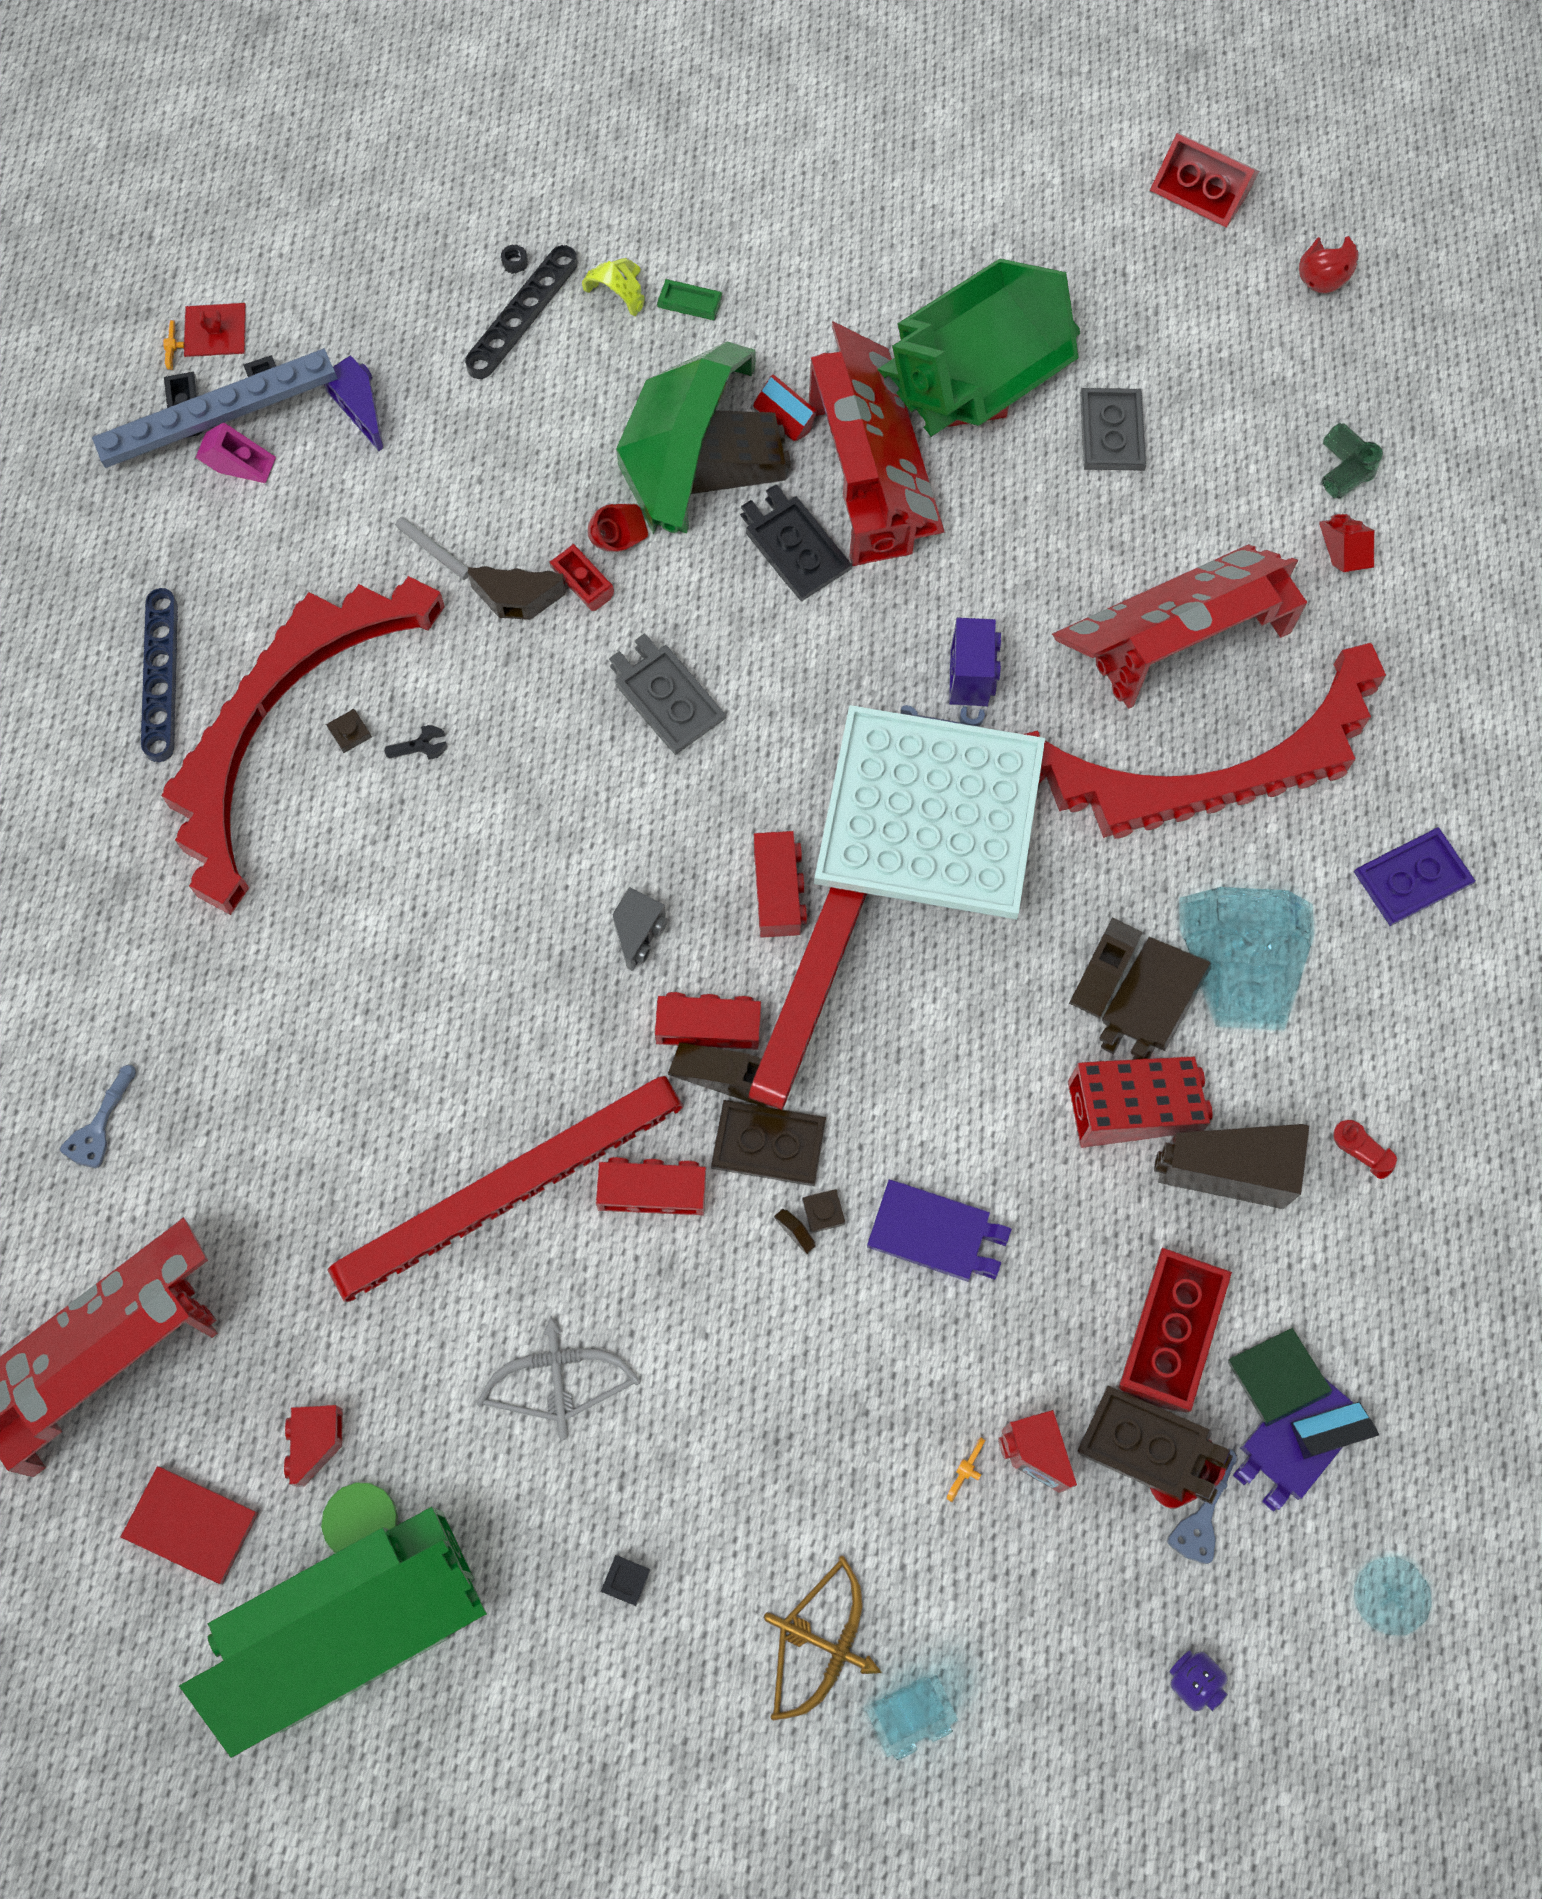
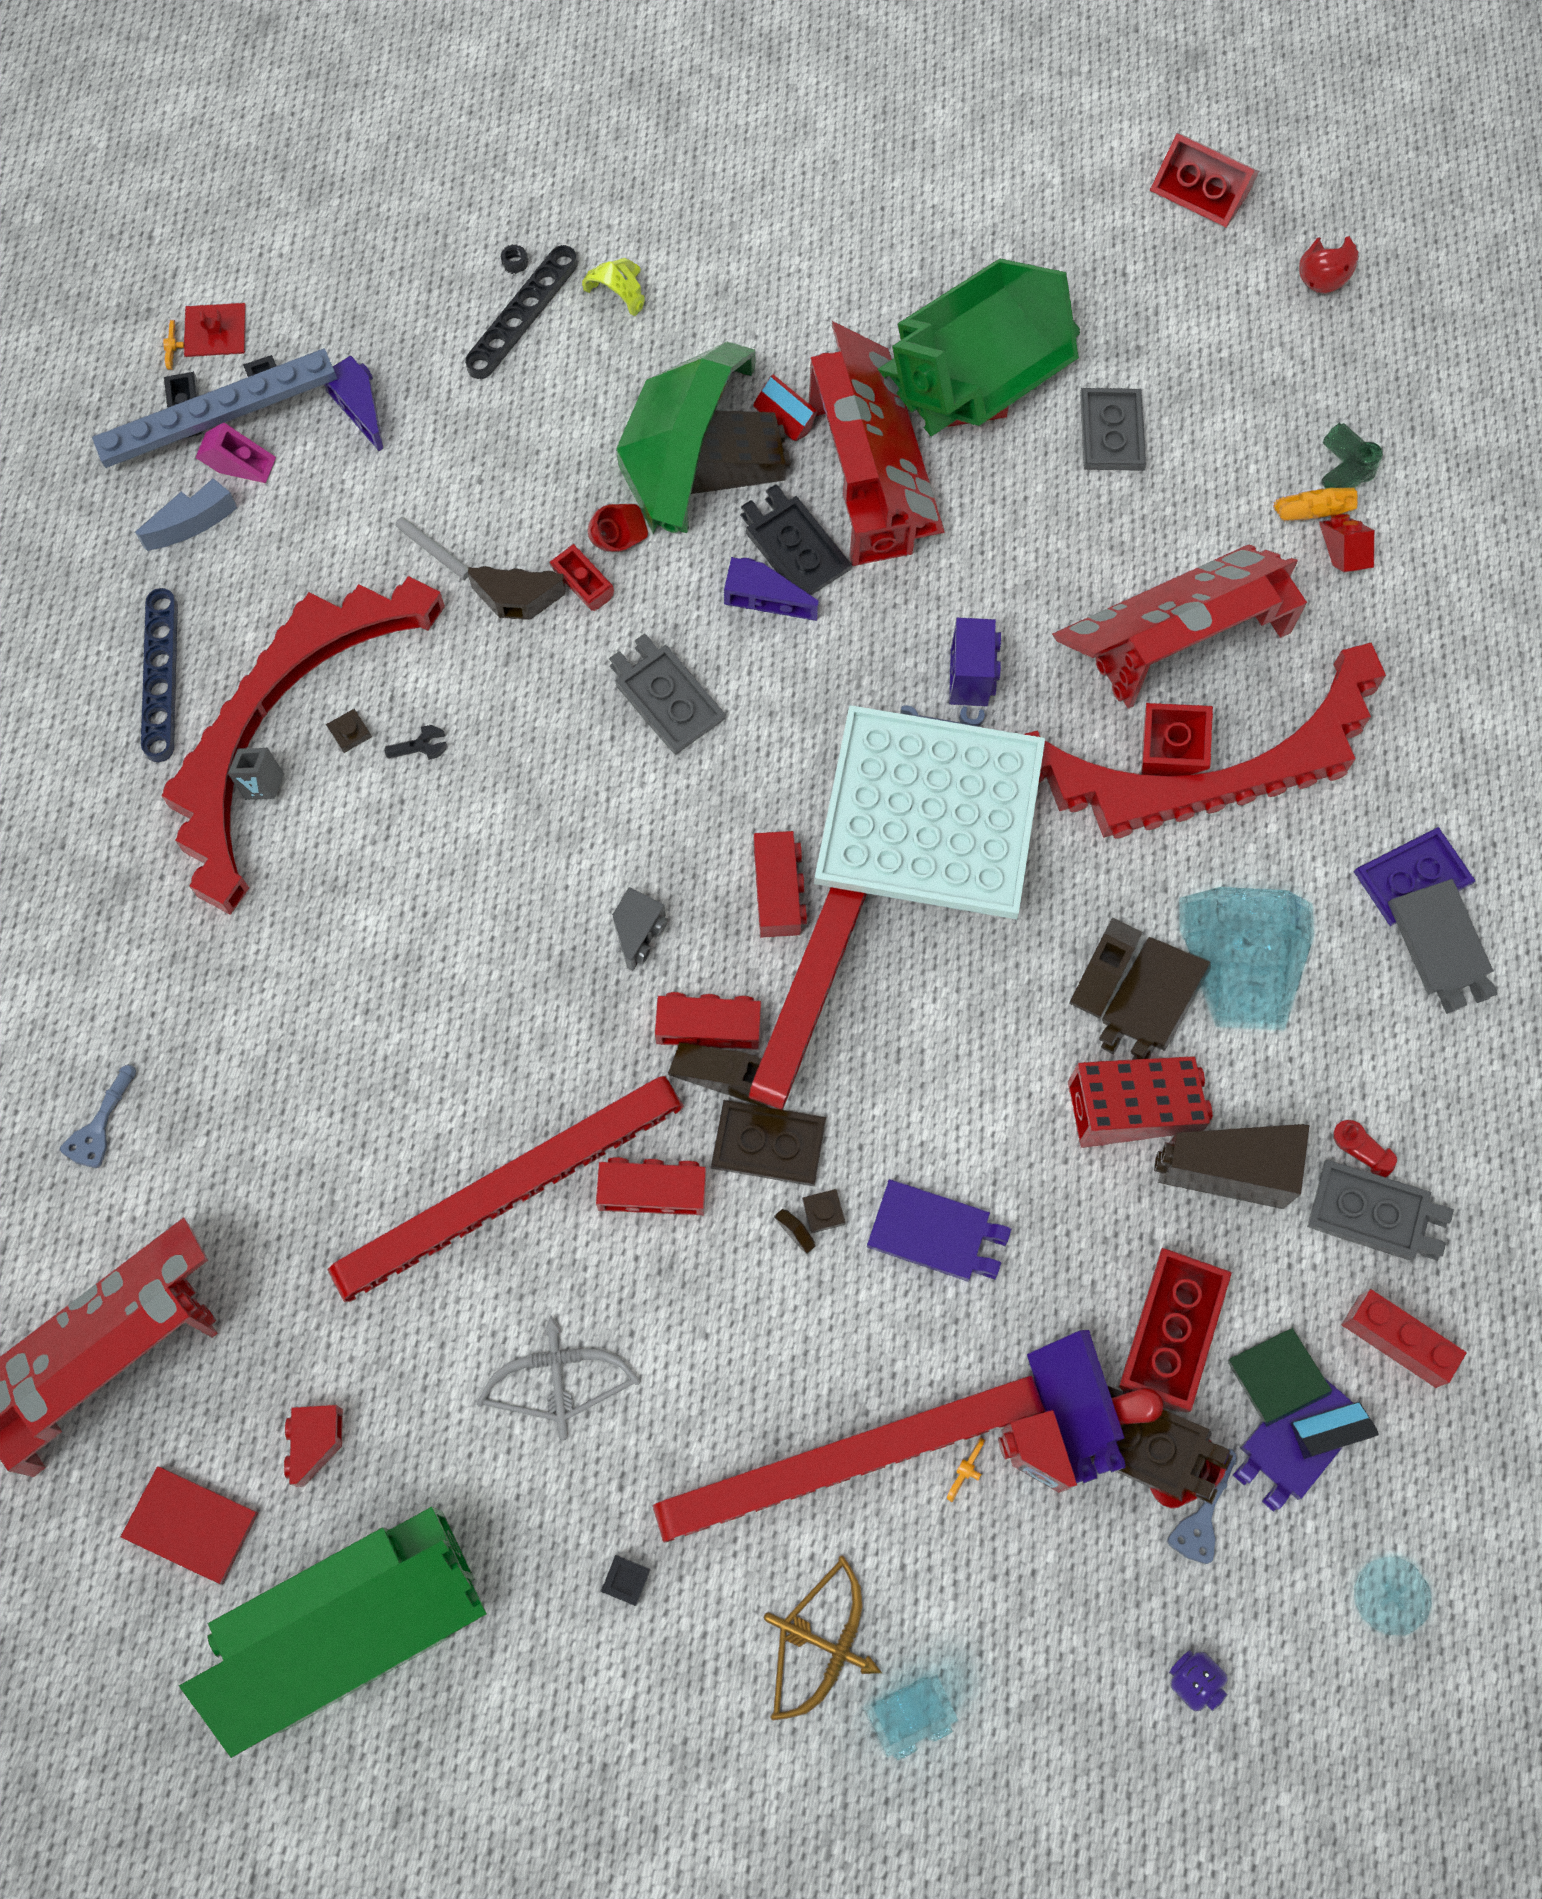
bright green tile [321,1483,398,1553] -> none
green tile [657,279,722,321] -> none
none -> sand blue slope [135,478,237,551]
none -> dark grey brick [228,747,284,800]
none -> red beam [652,1376,1045,1543]
none -> dark purple slope [724,557,819,621]
none -> dark purple tile [1027,1330,1125,1483]
none -> red piece [1112,1388,1163,1425]
none -> red slope [1141,703,1213,776]
none -> light orange hinge [1273,488,1358,521]
none -> dark grey tile [1307,1159,1454,1261]
none -> red brick [1341,1289,1467,1388]
none -> dark grey tile [1388,879,1498,1014]

